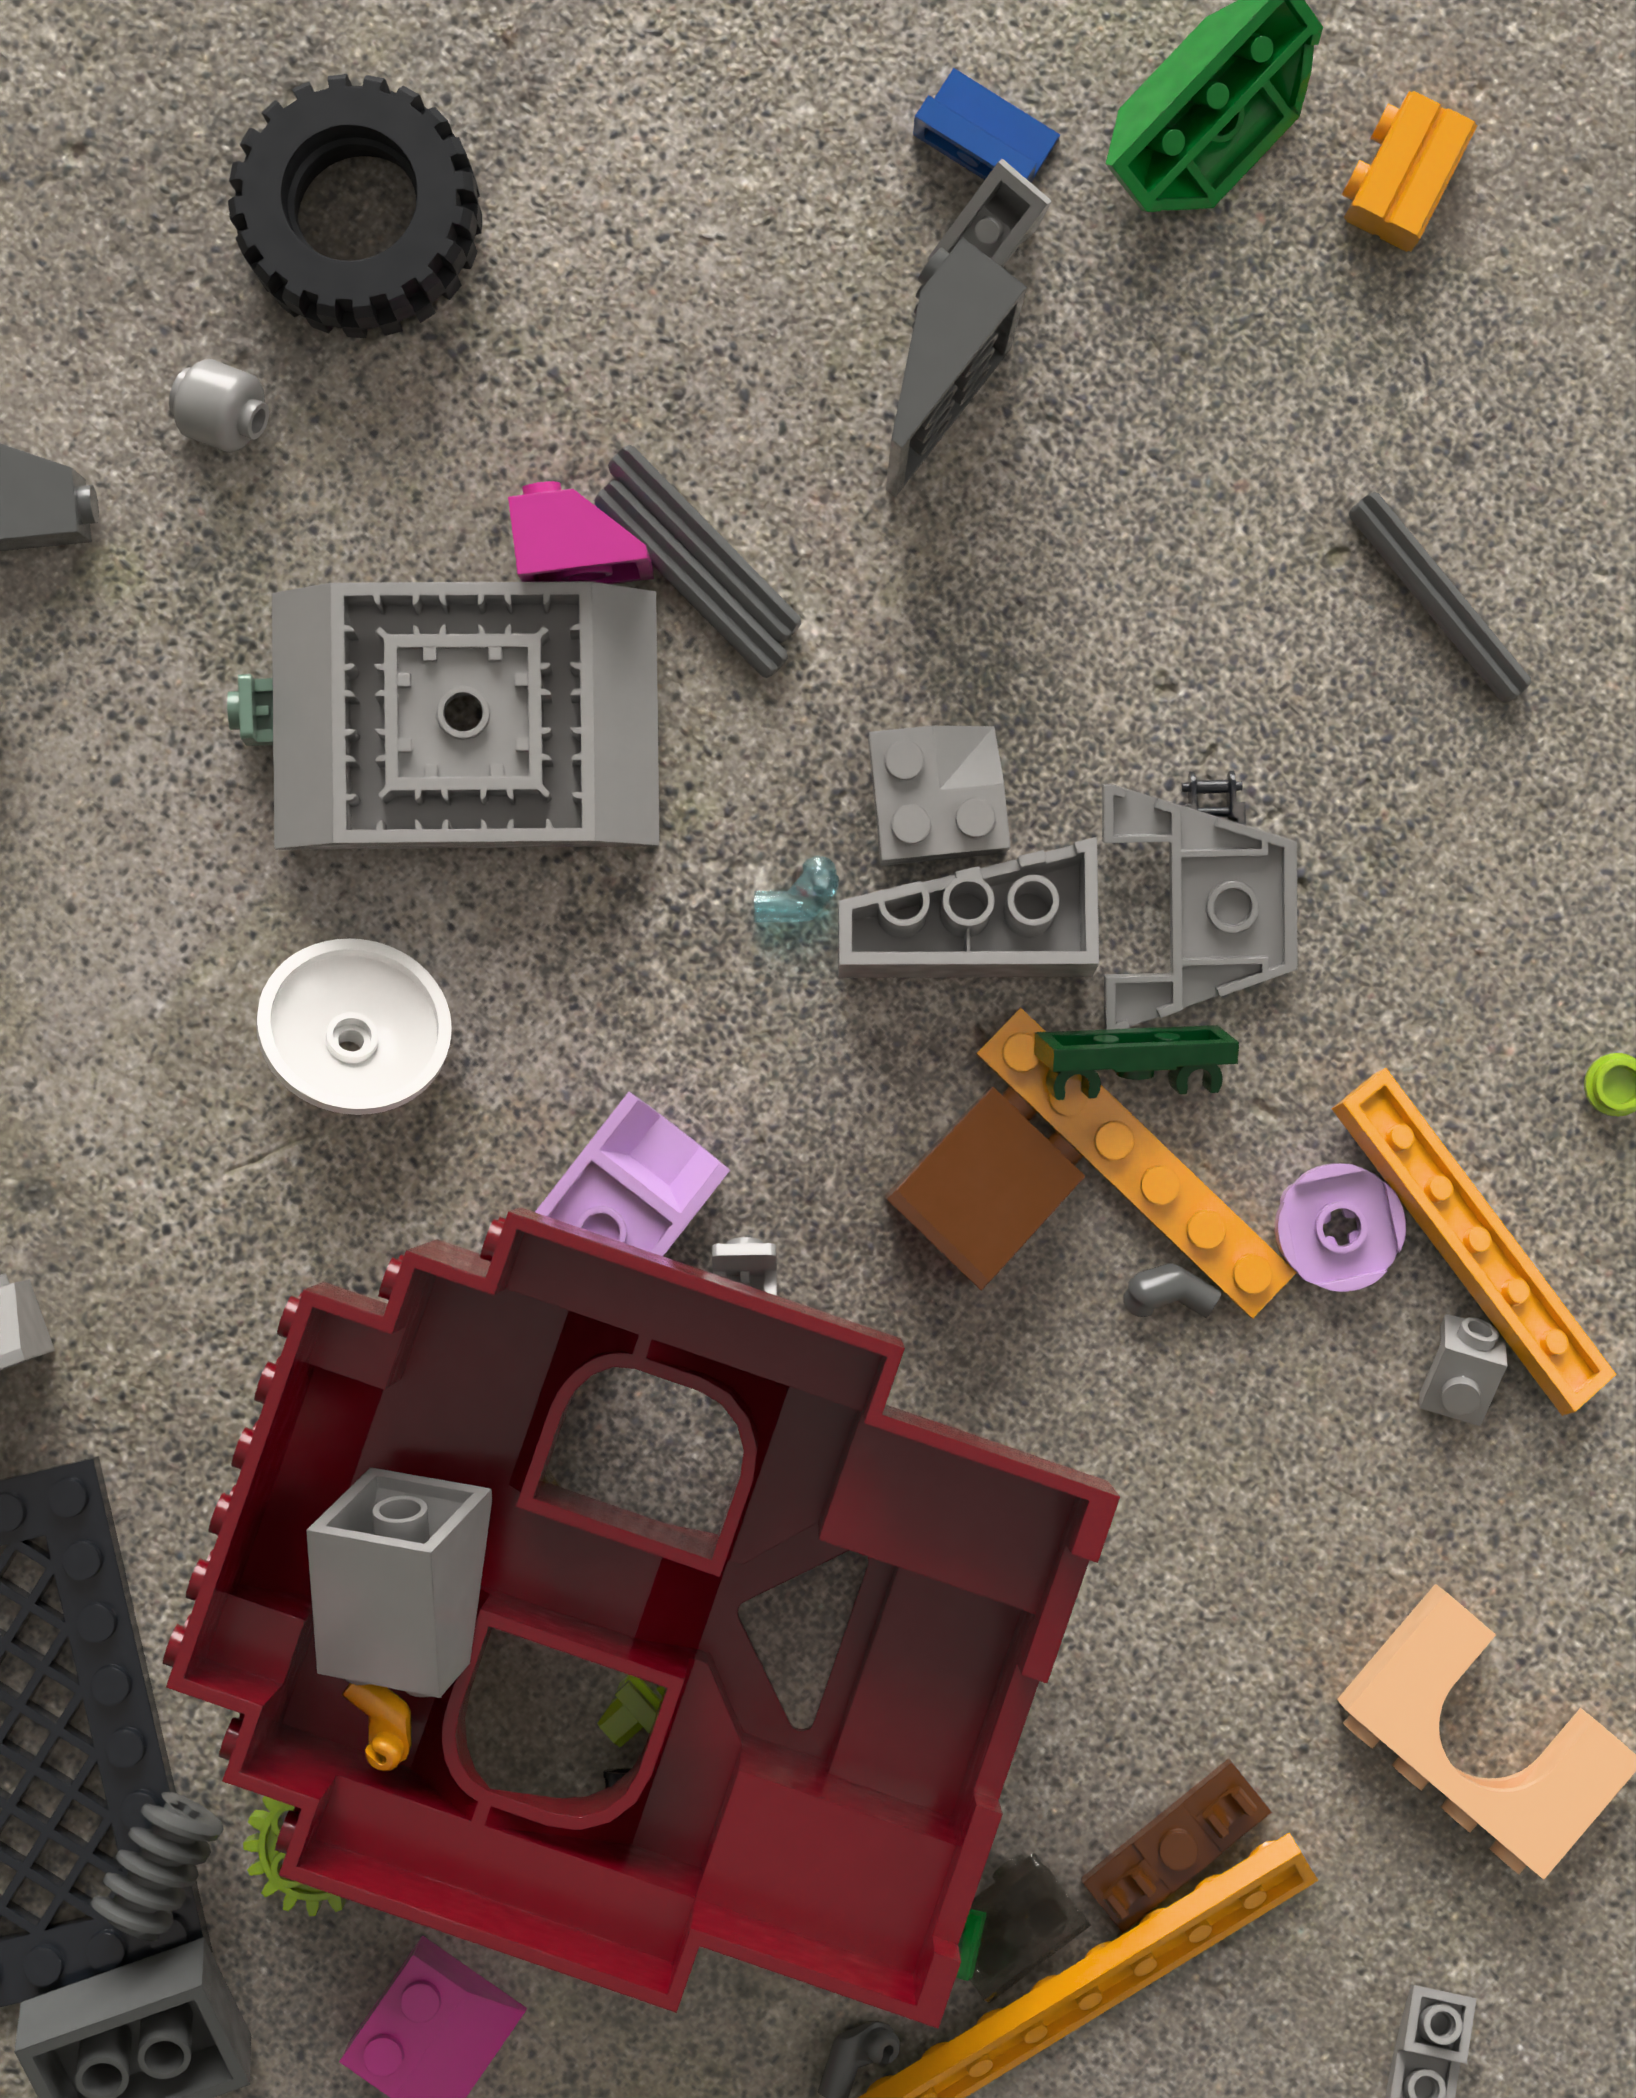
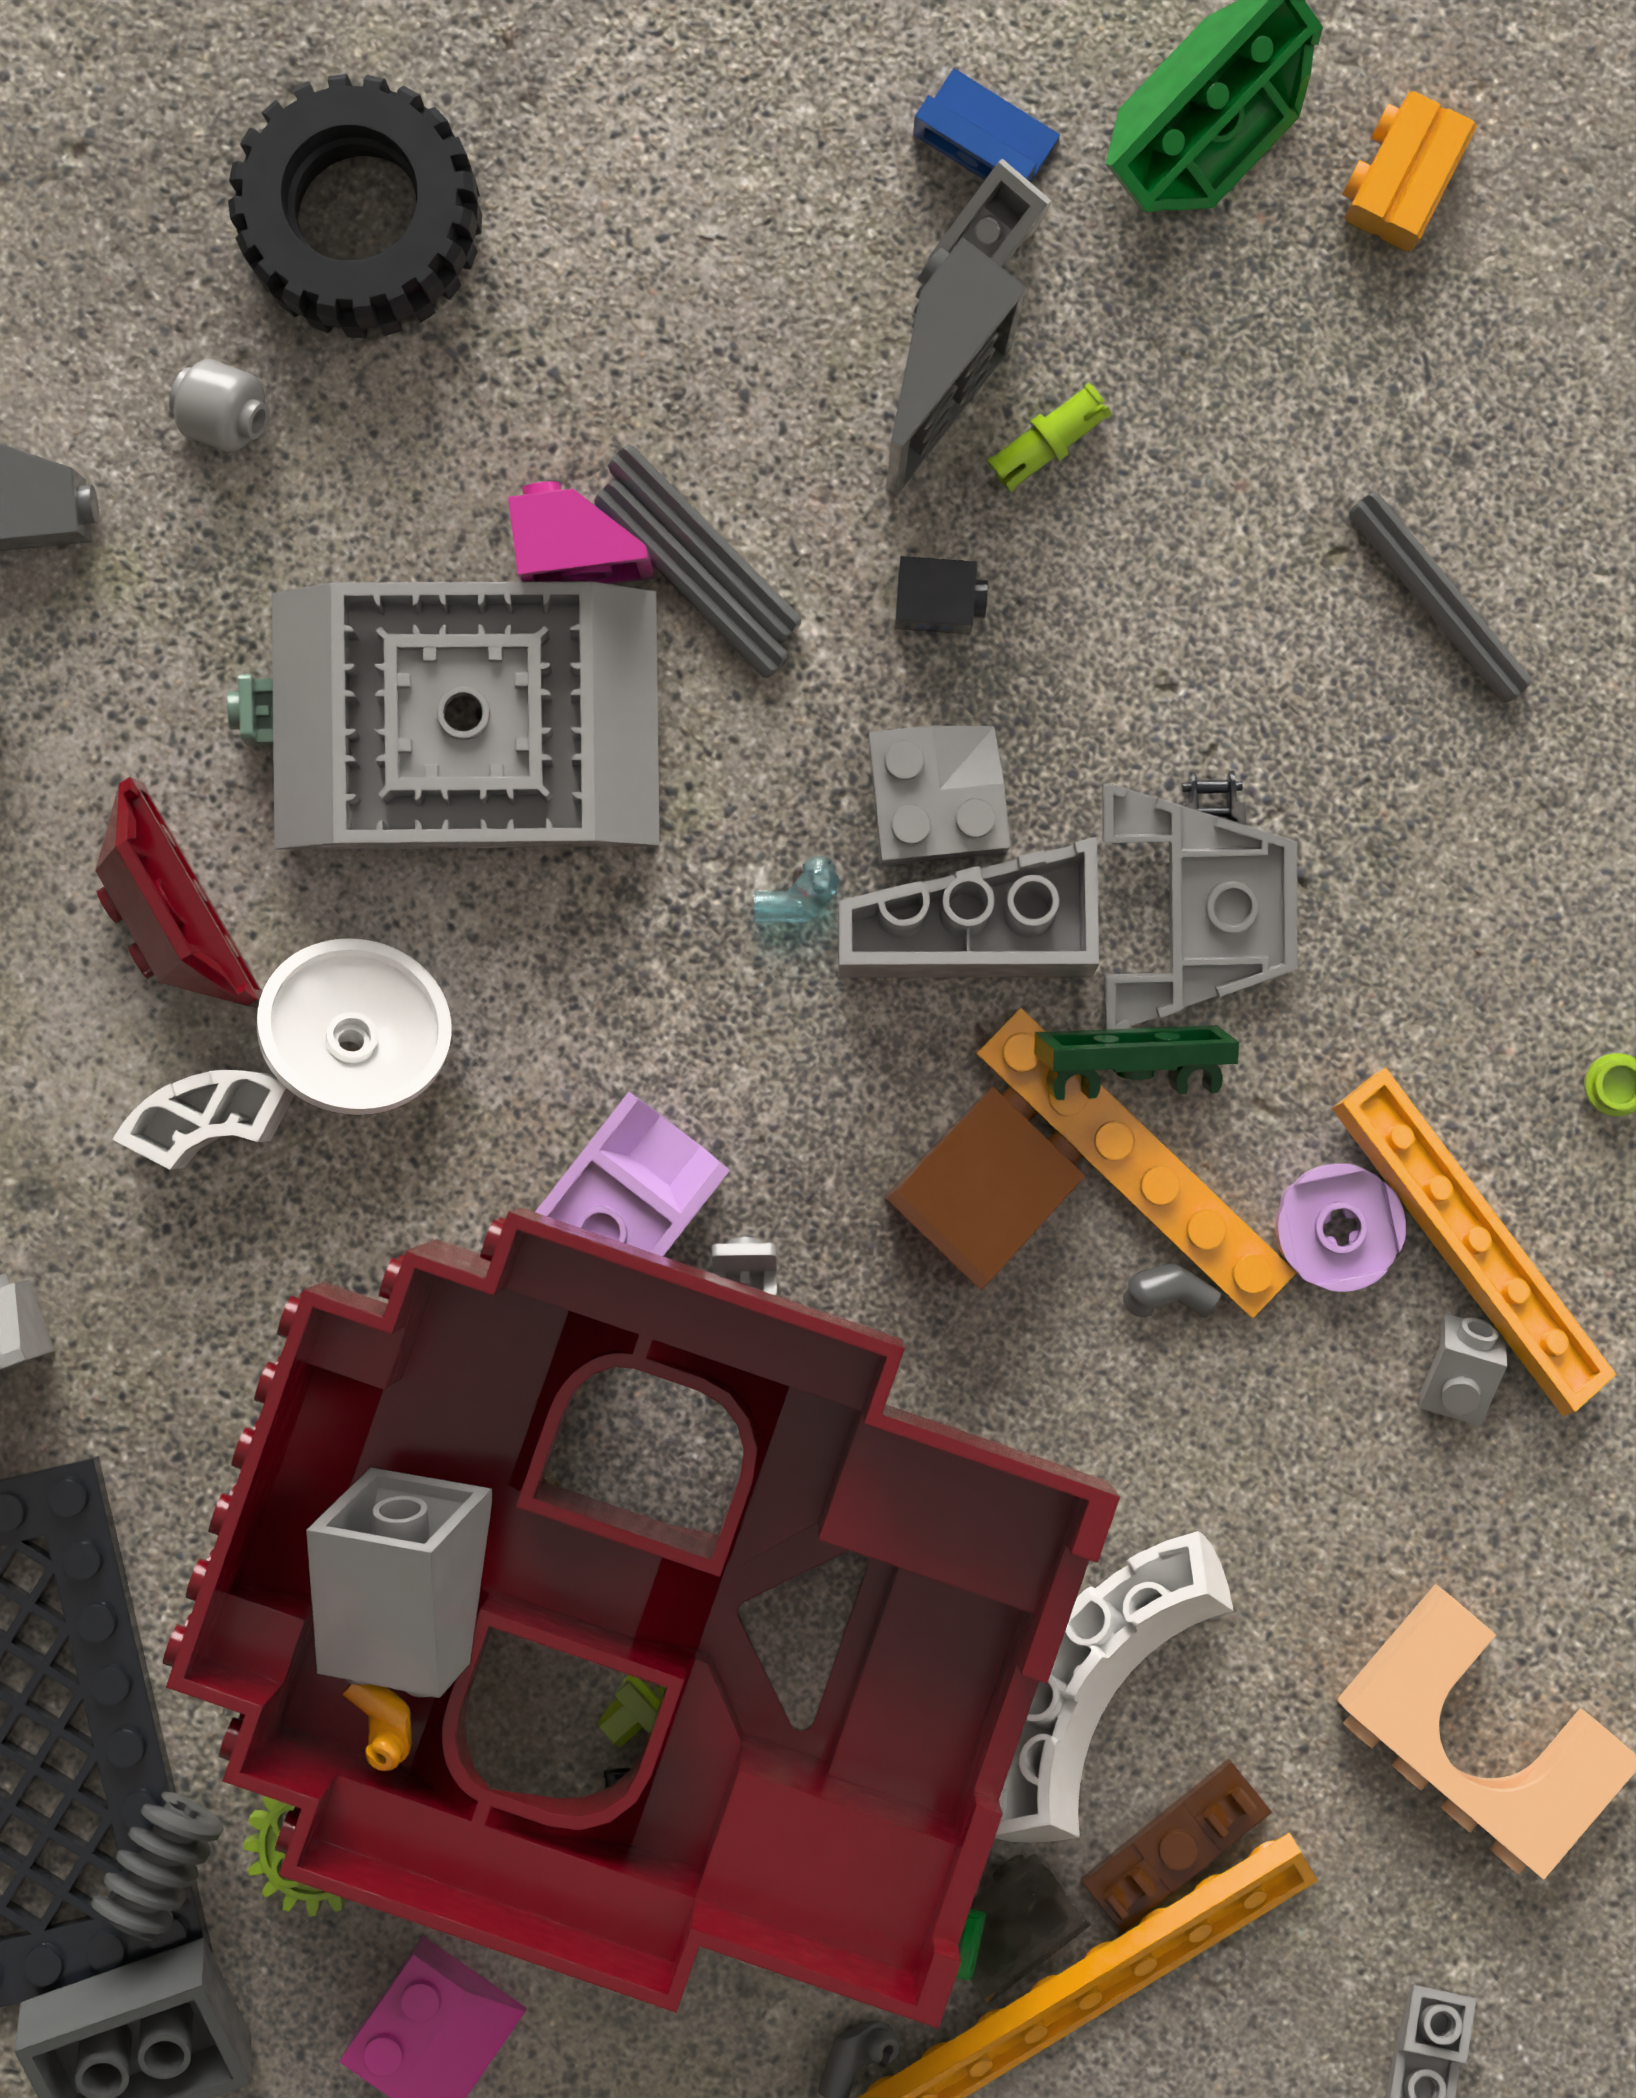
none -> dark red wedge [95,777,263,1008]
none -> white brick [112,1070,295,1170]
none -> black brick [895,556,988,635]
none -> lime pin [986,382,1113,493]
none -> white brick [995,1531,1234,1843]

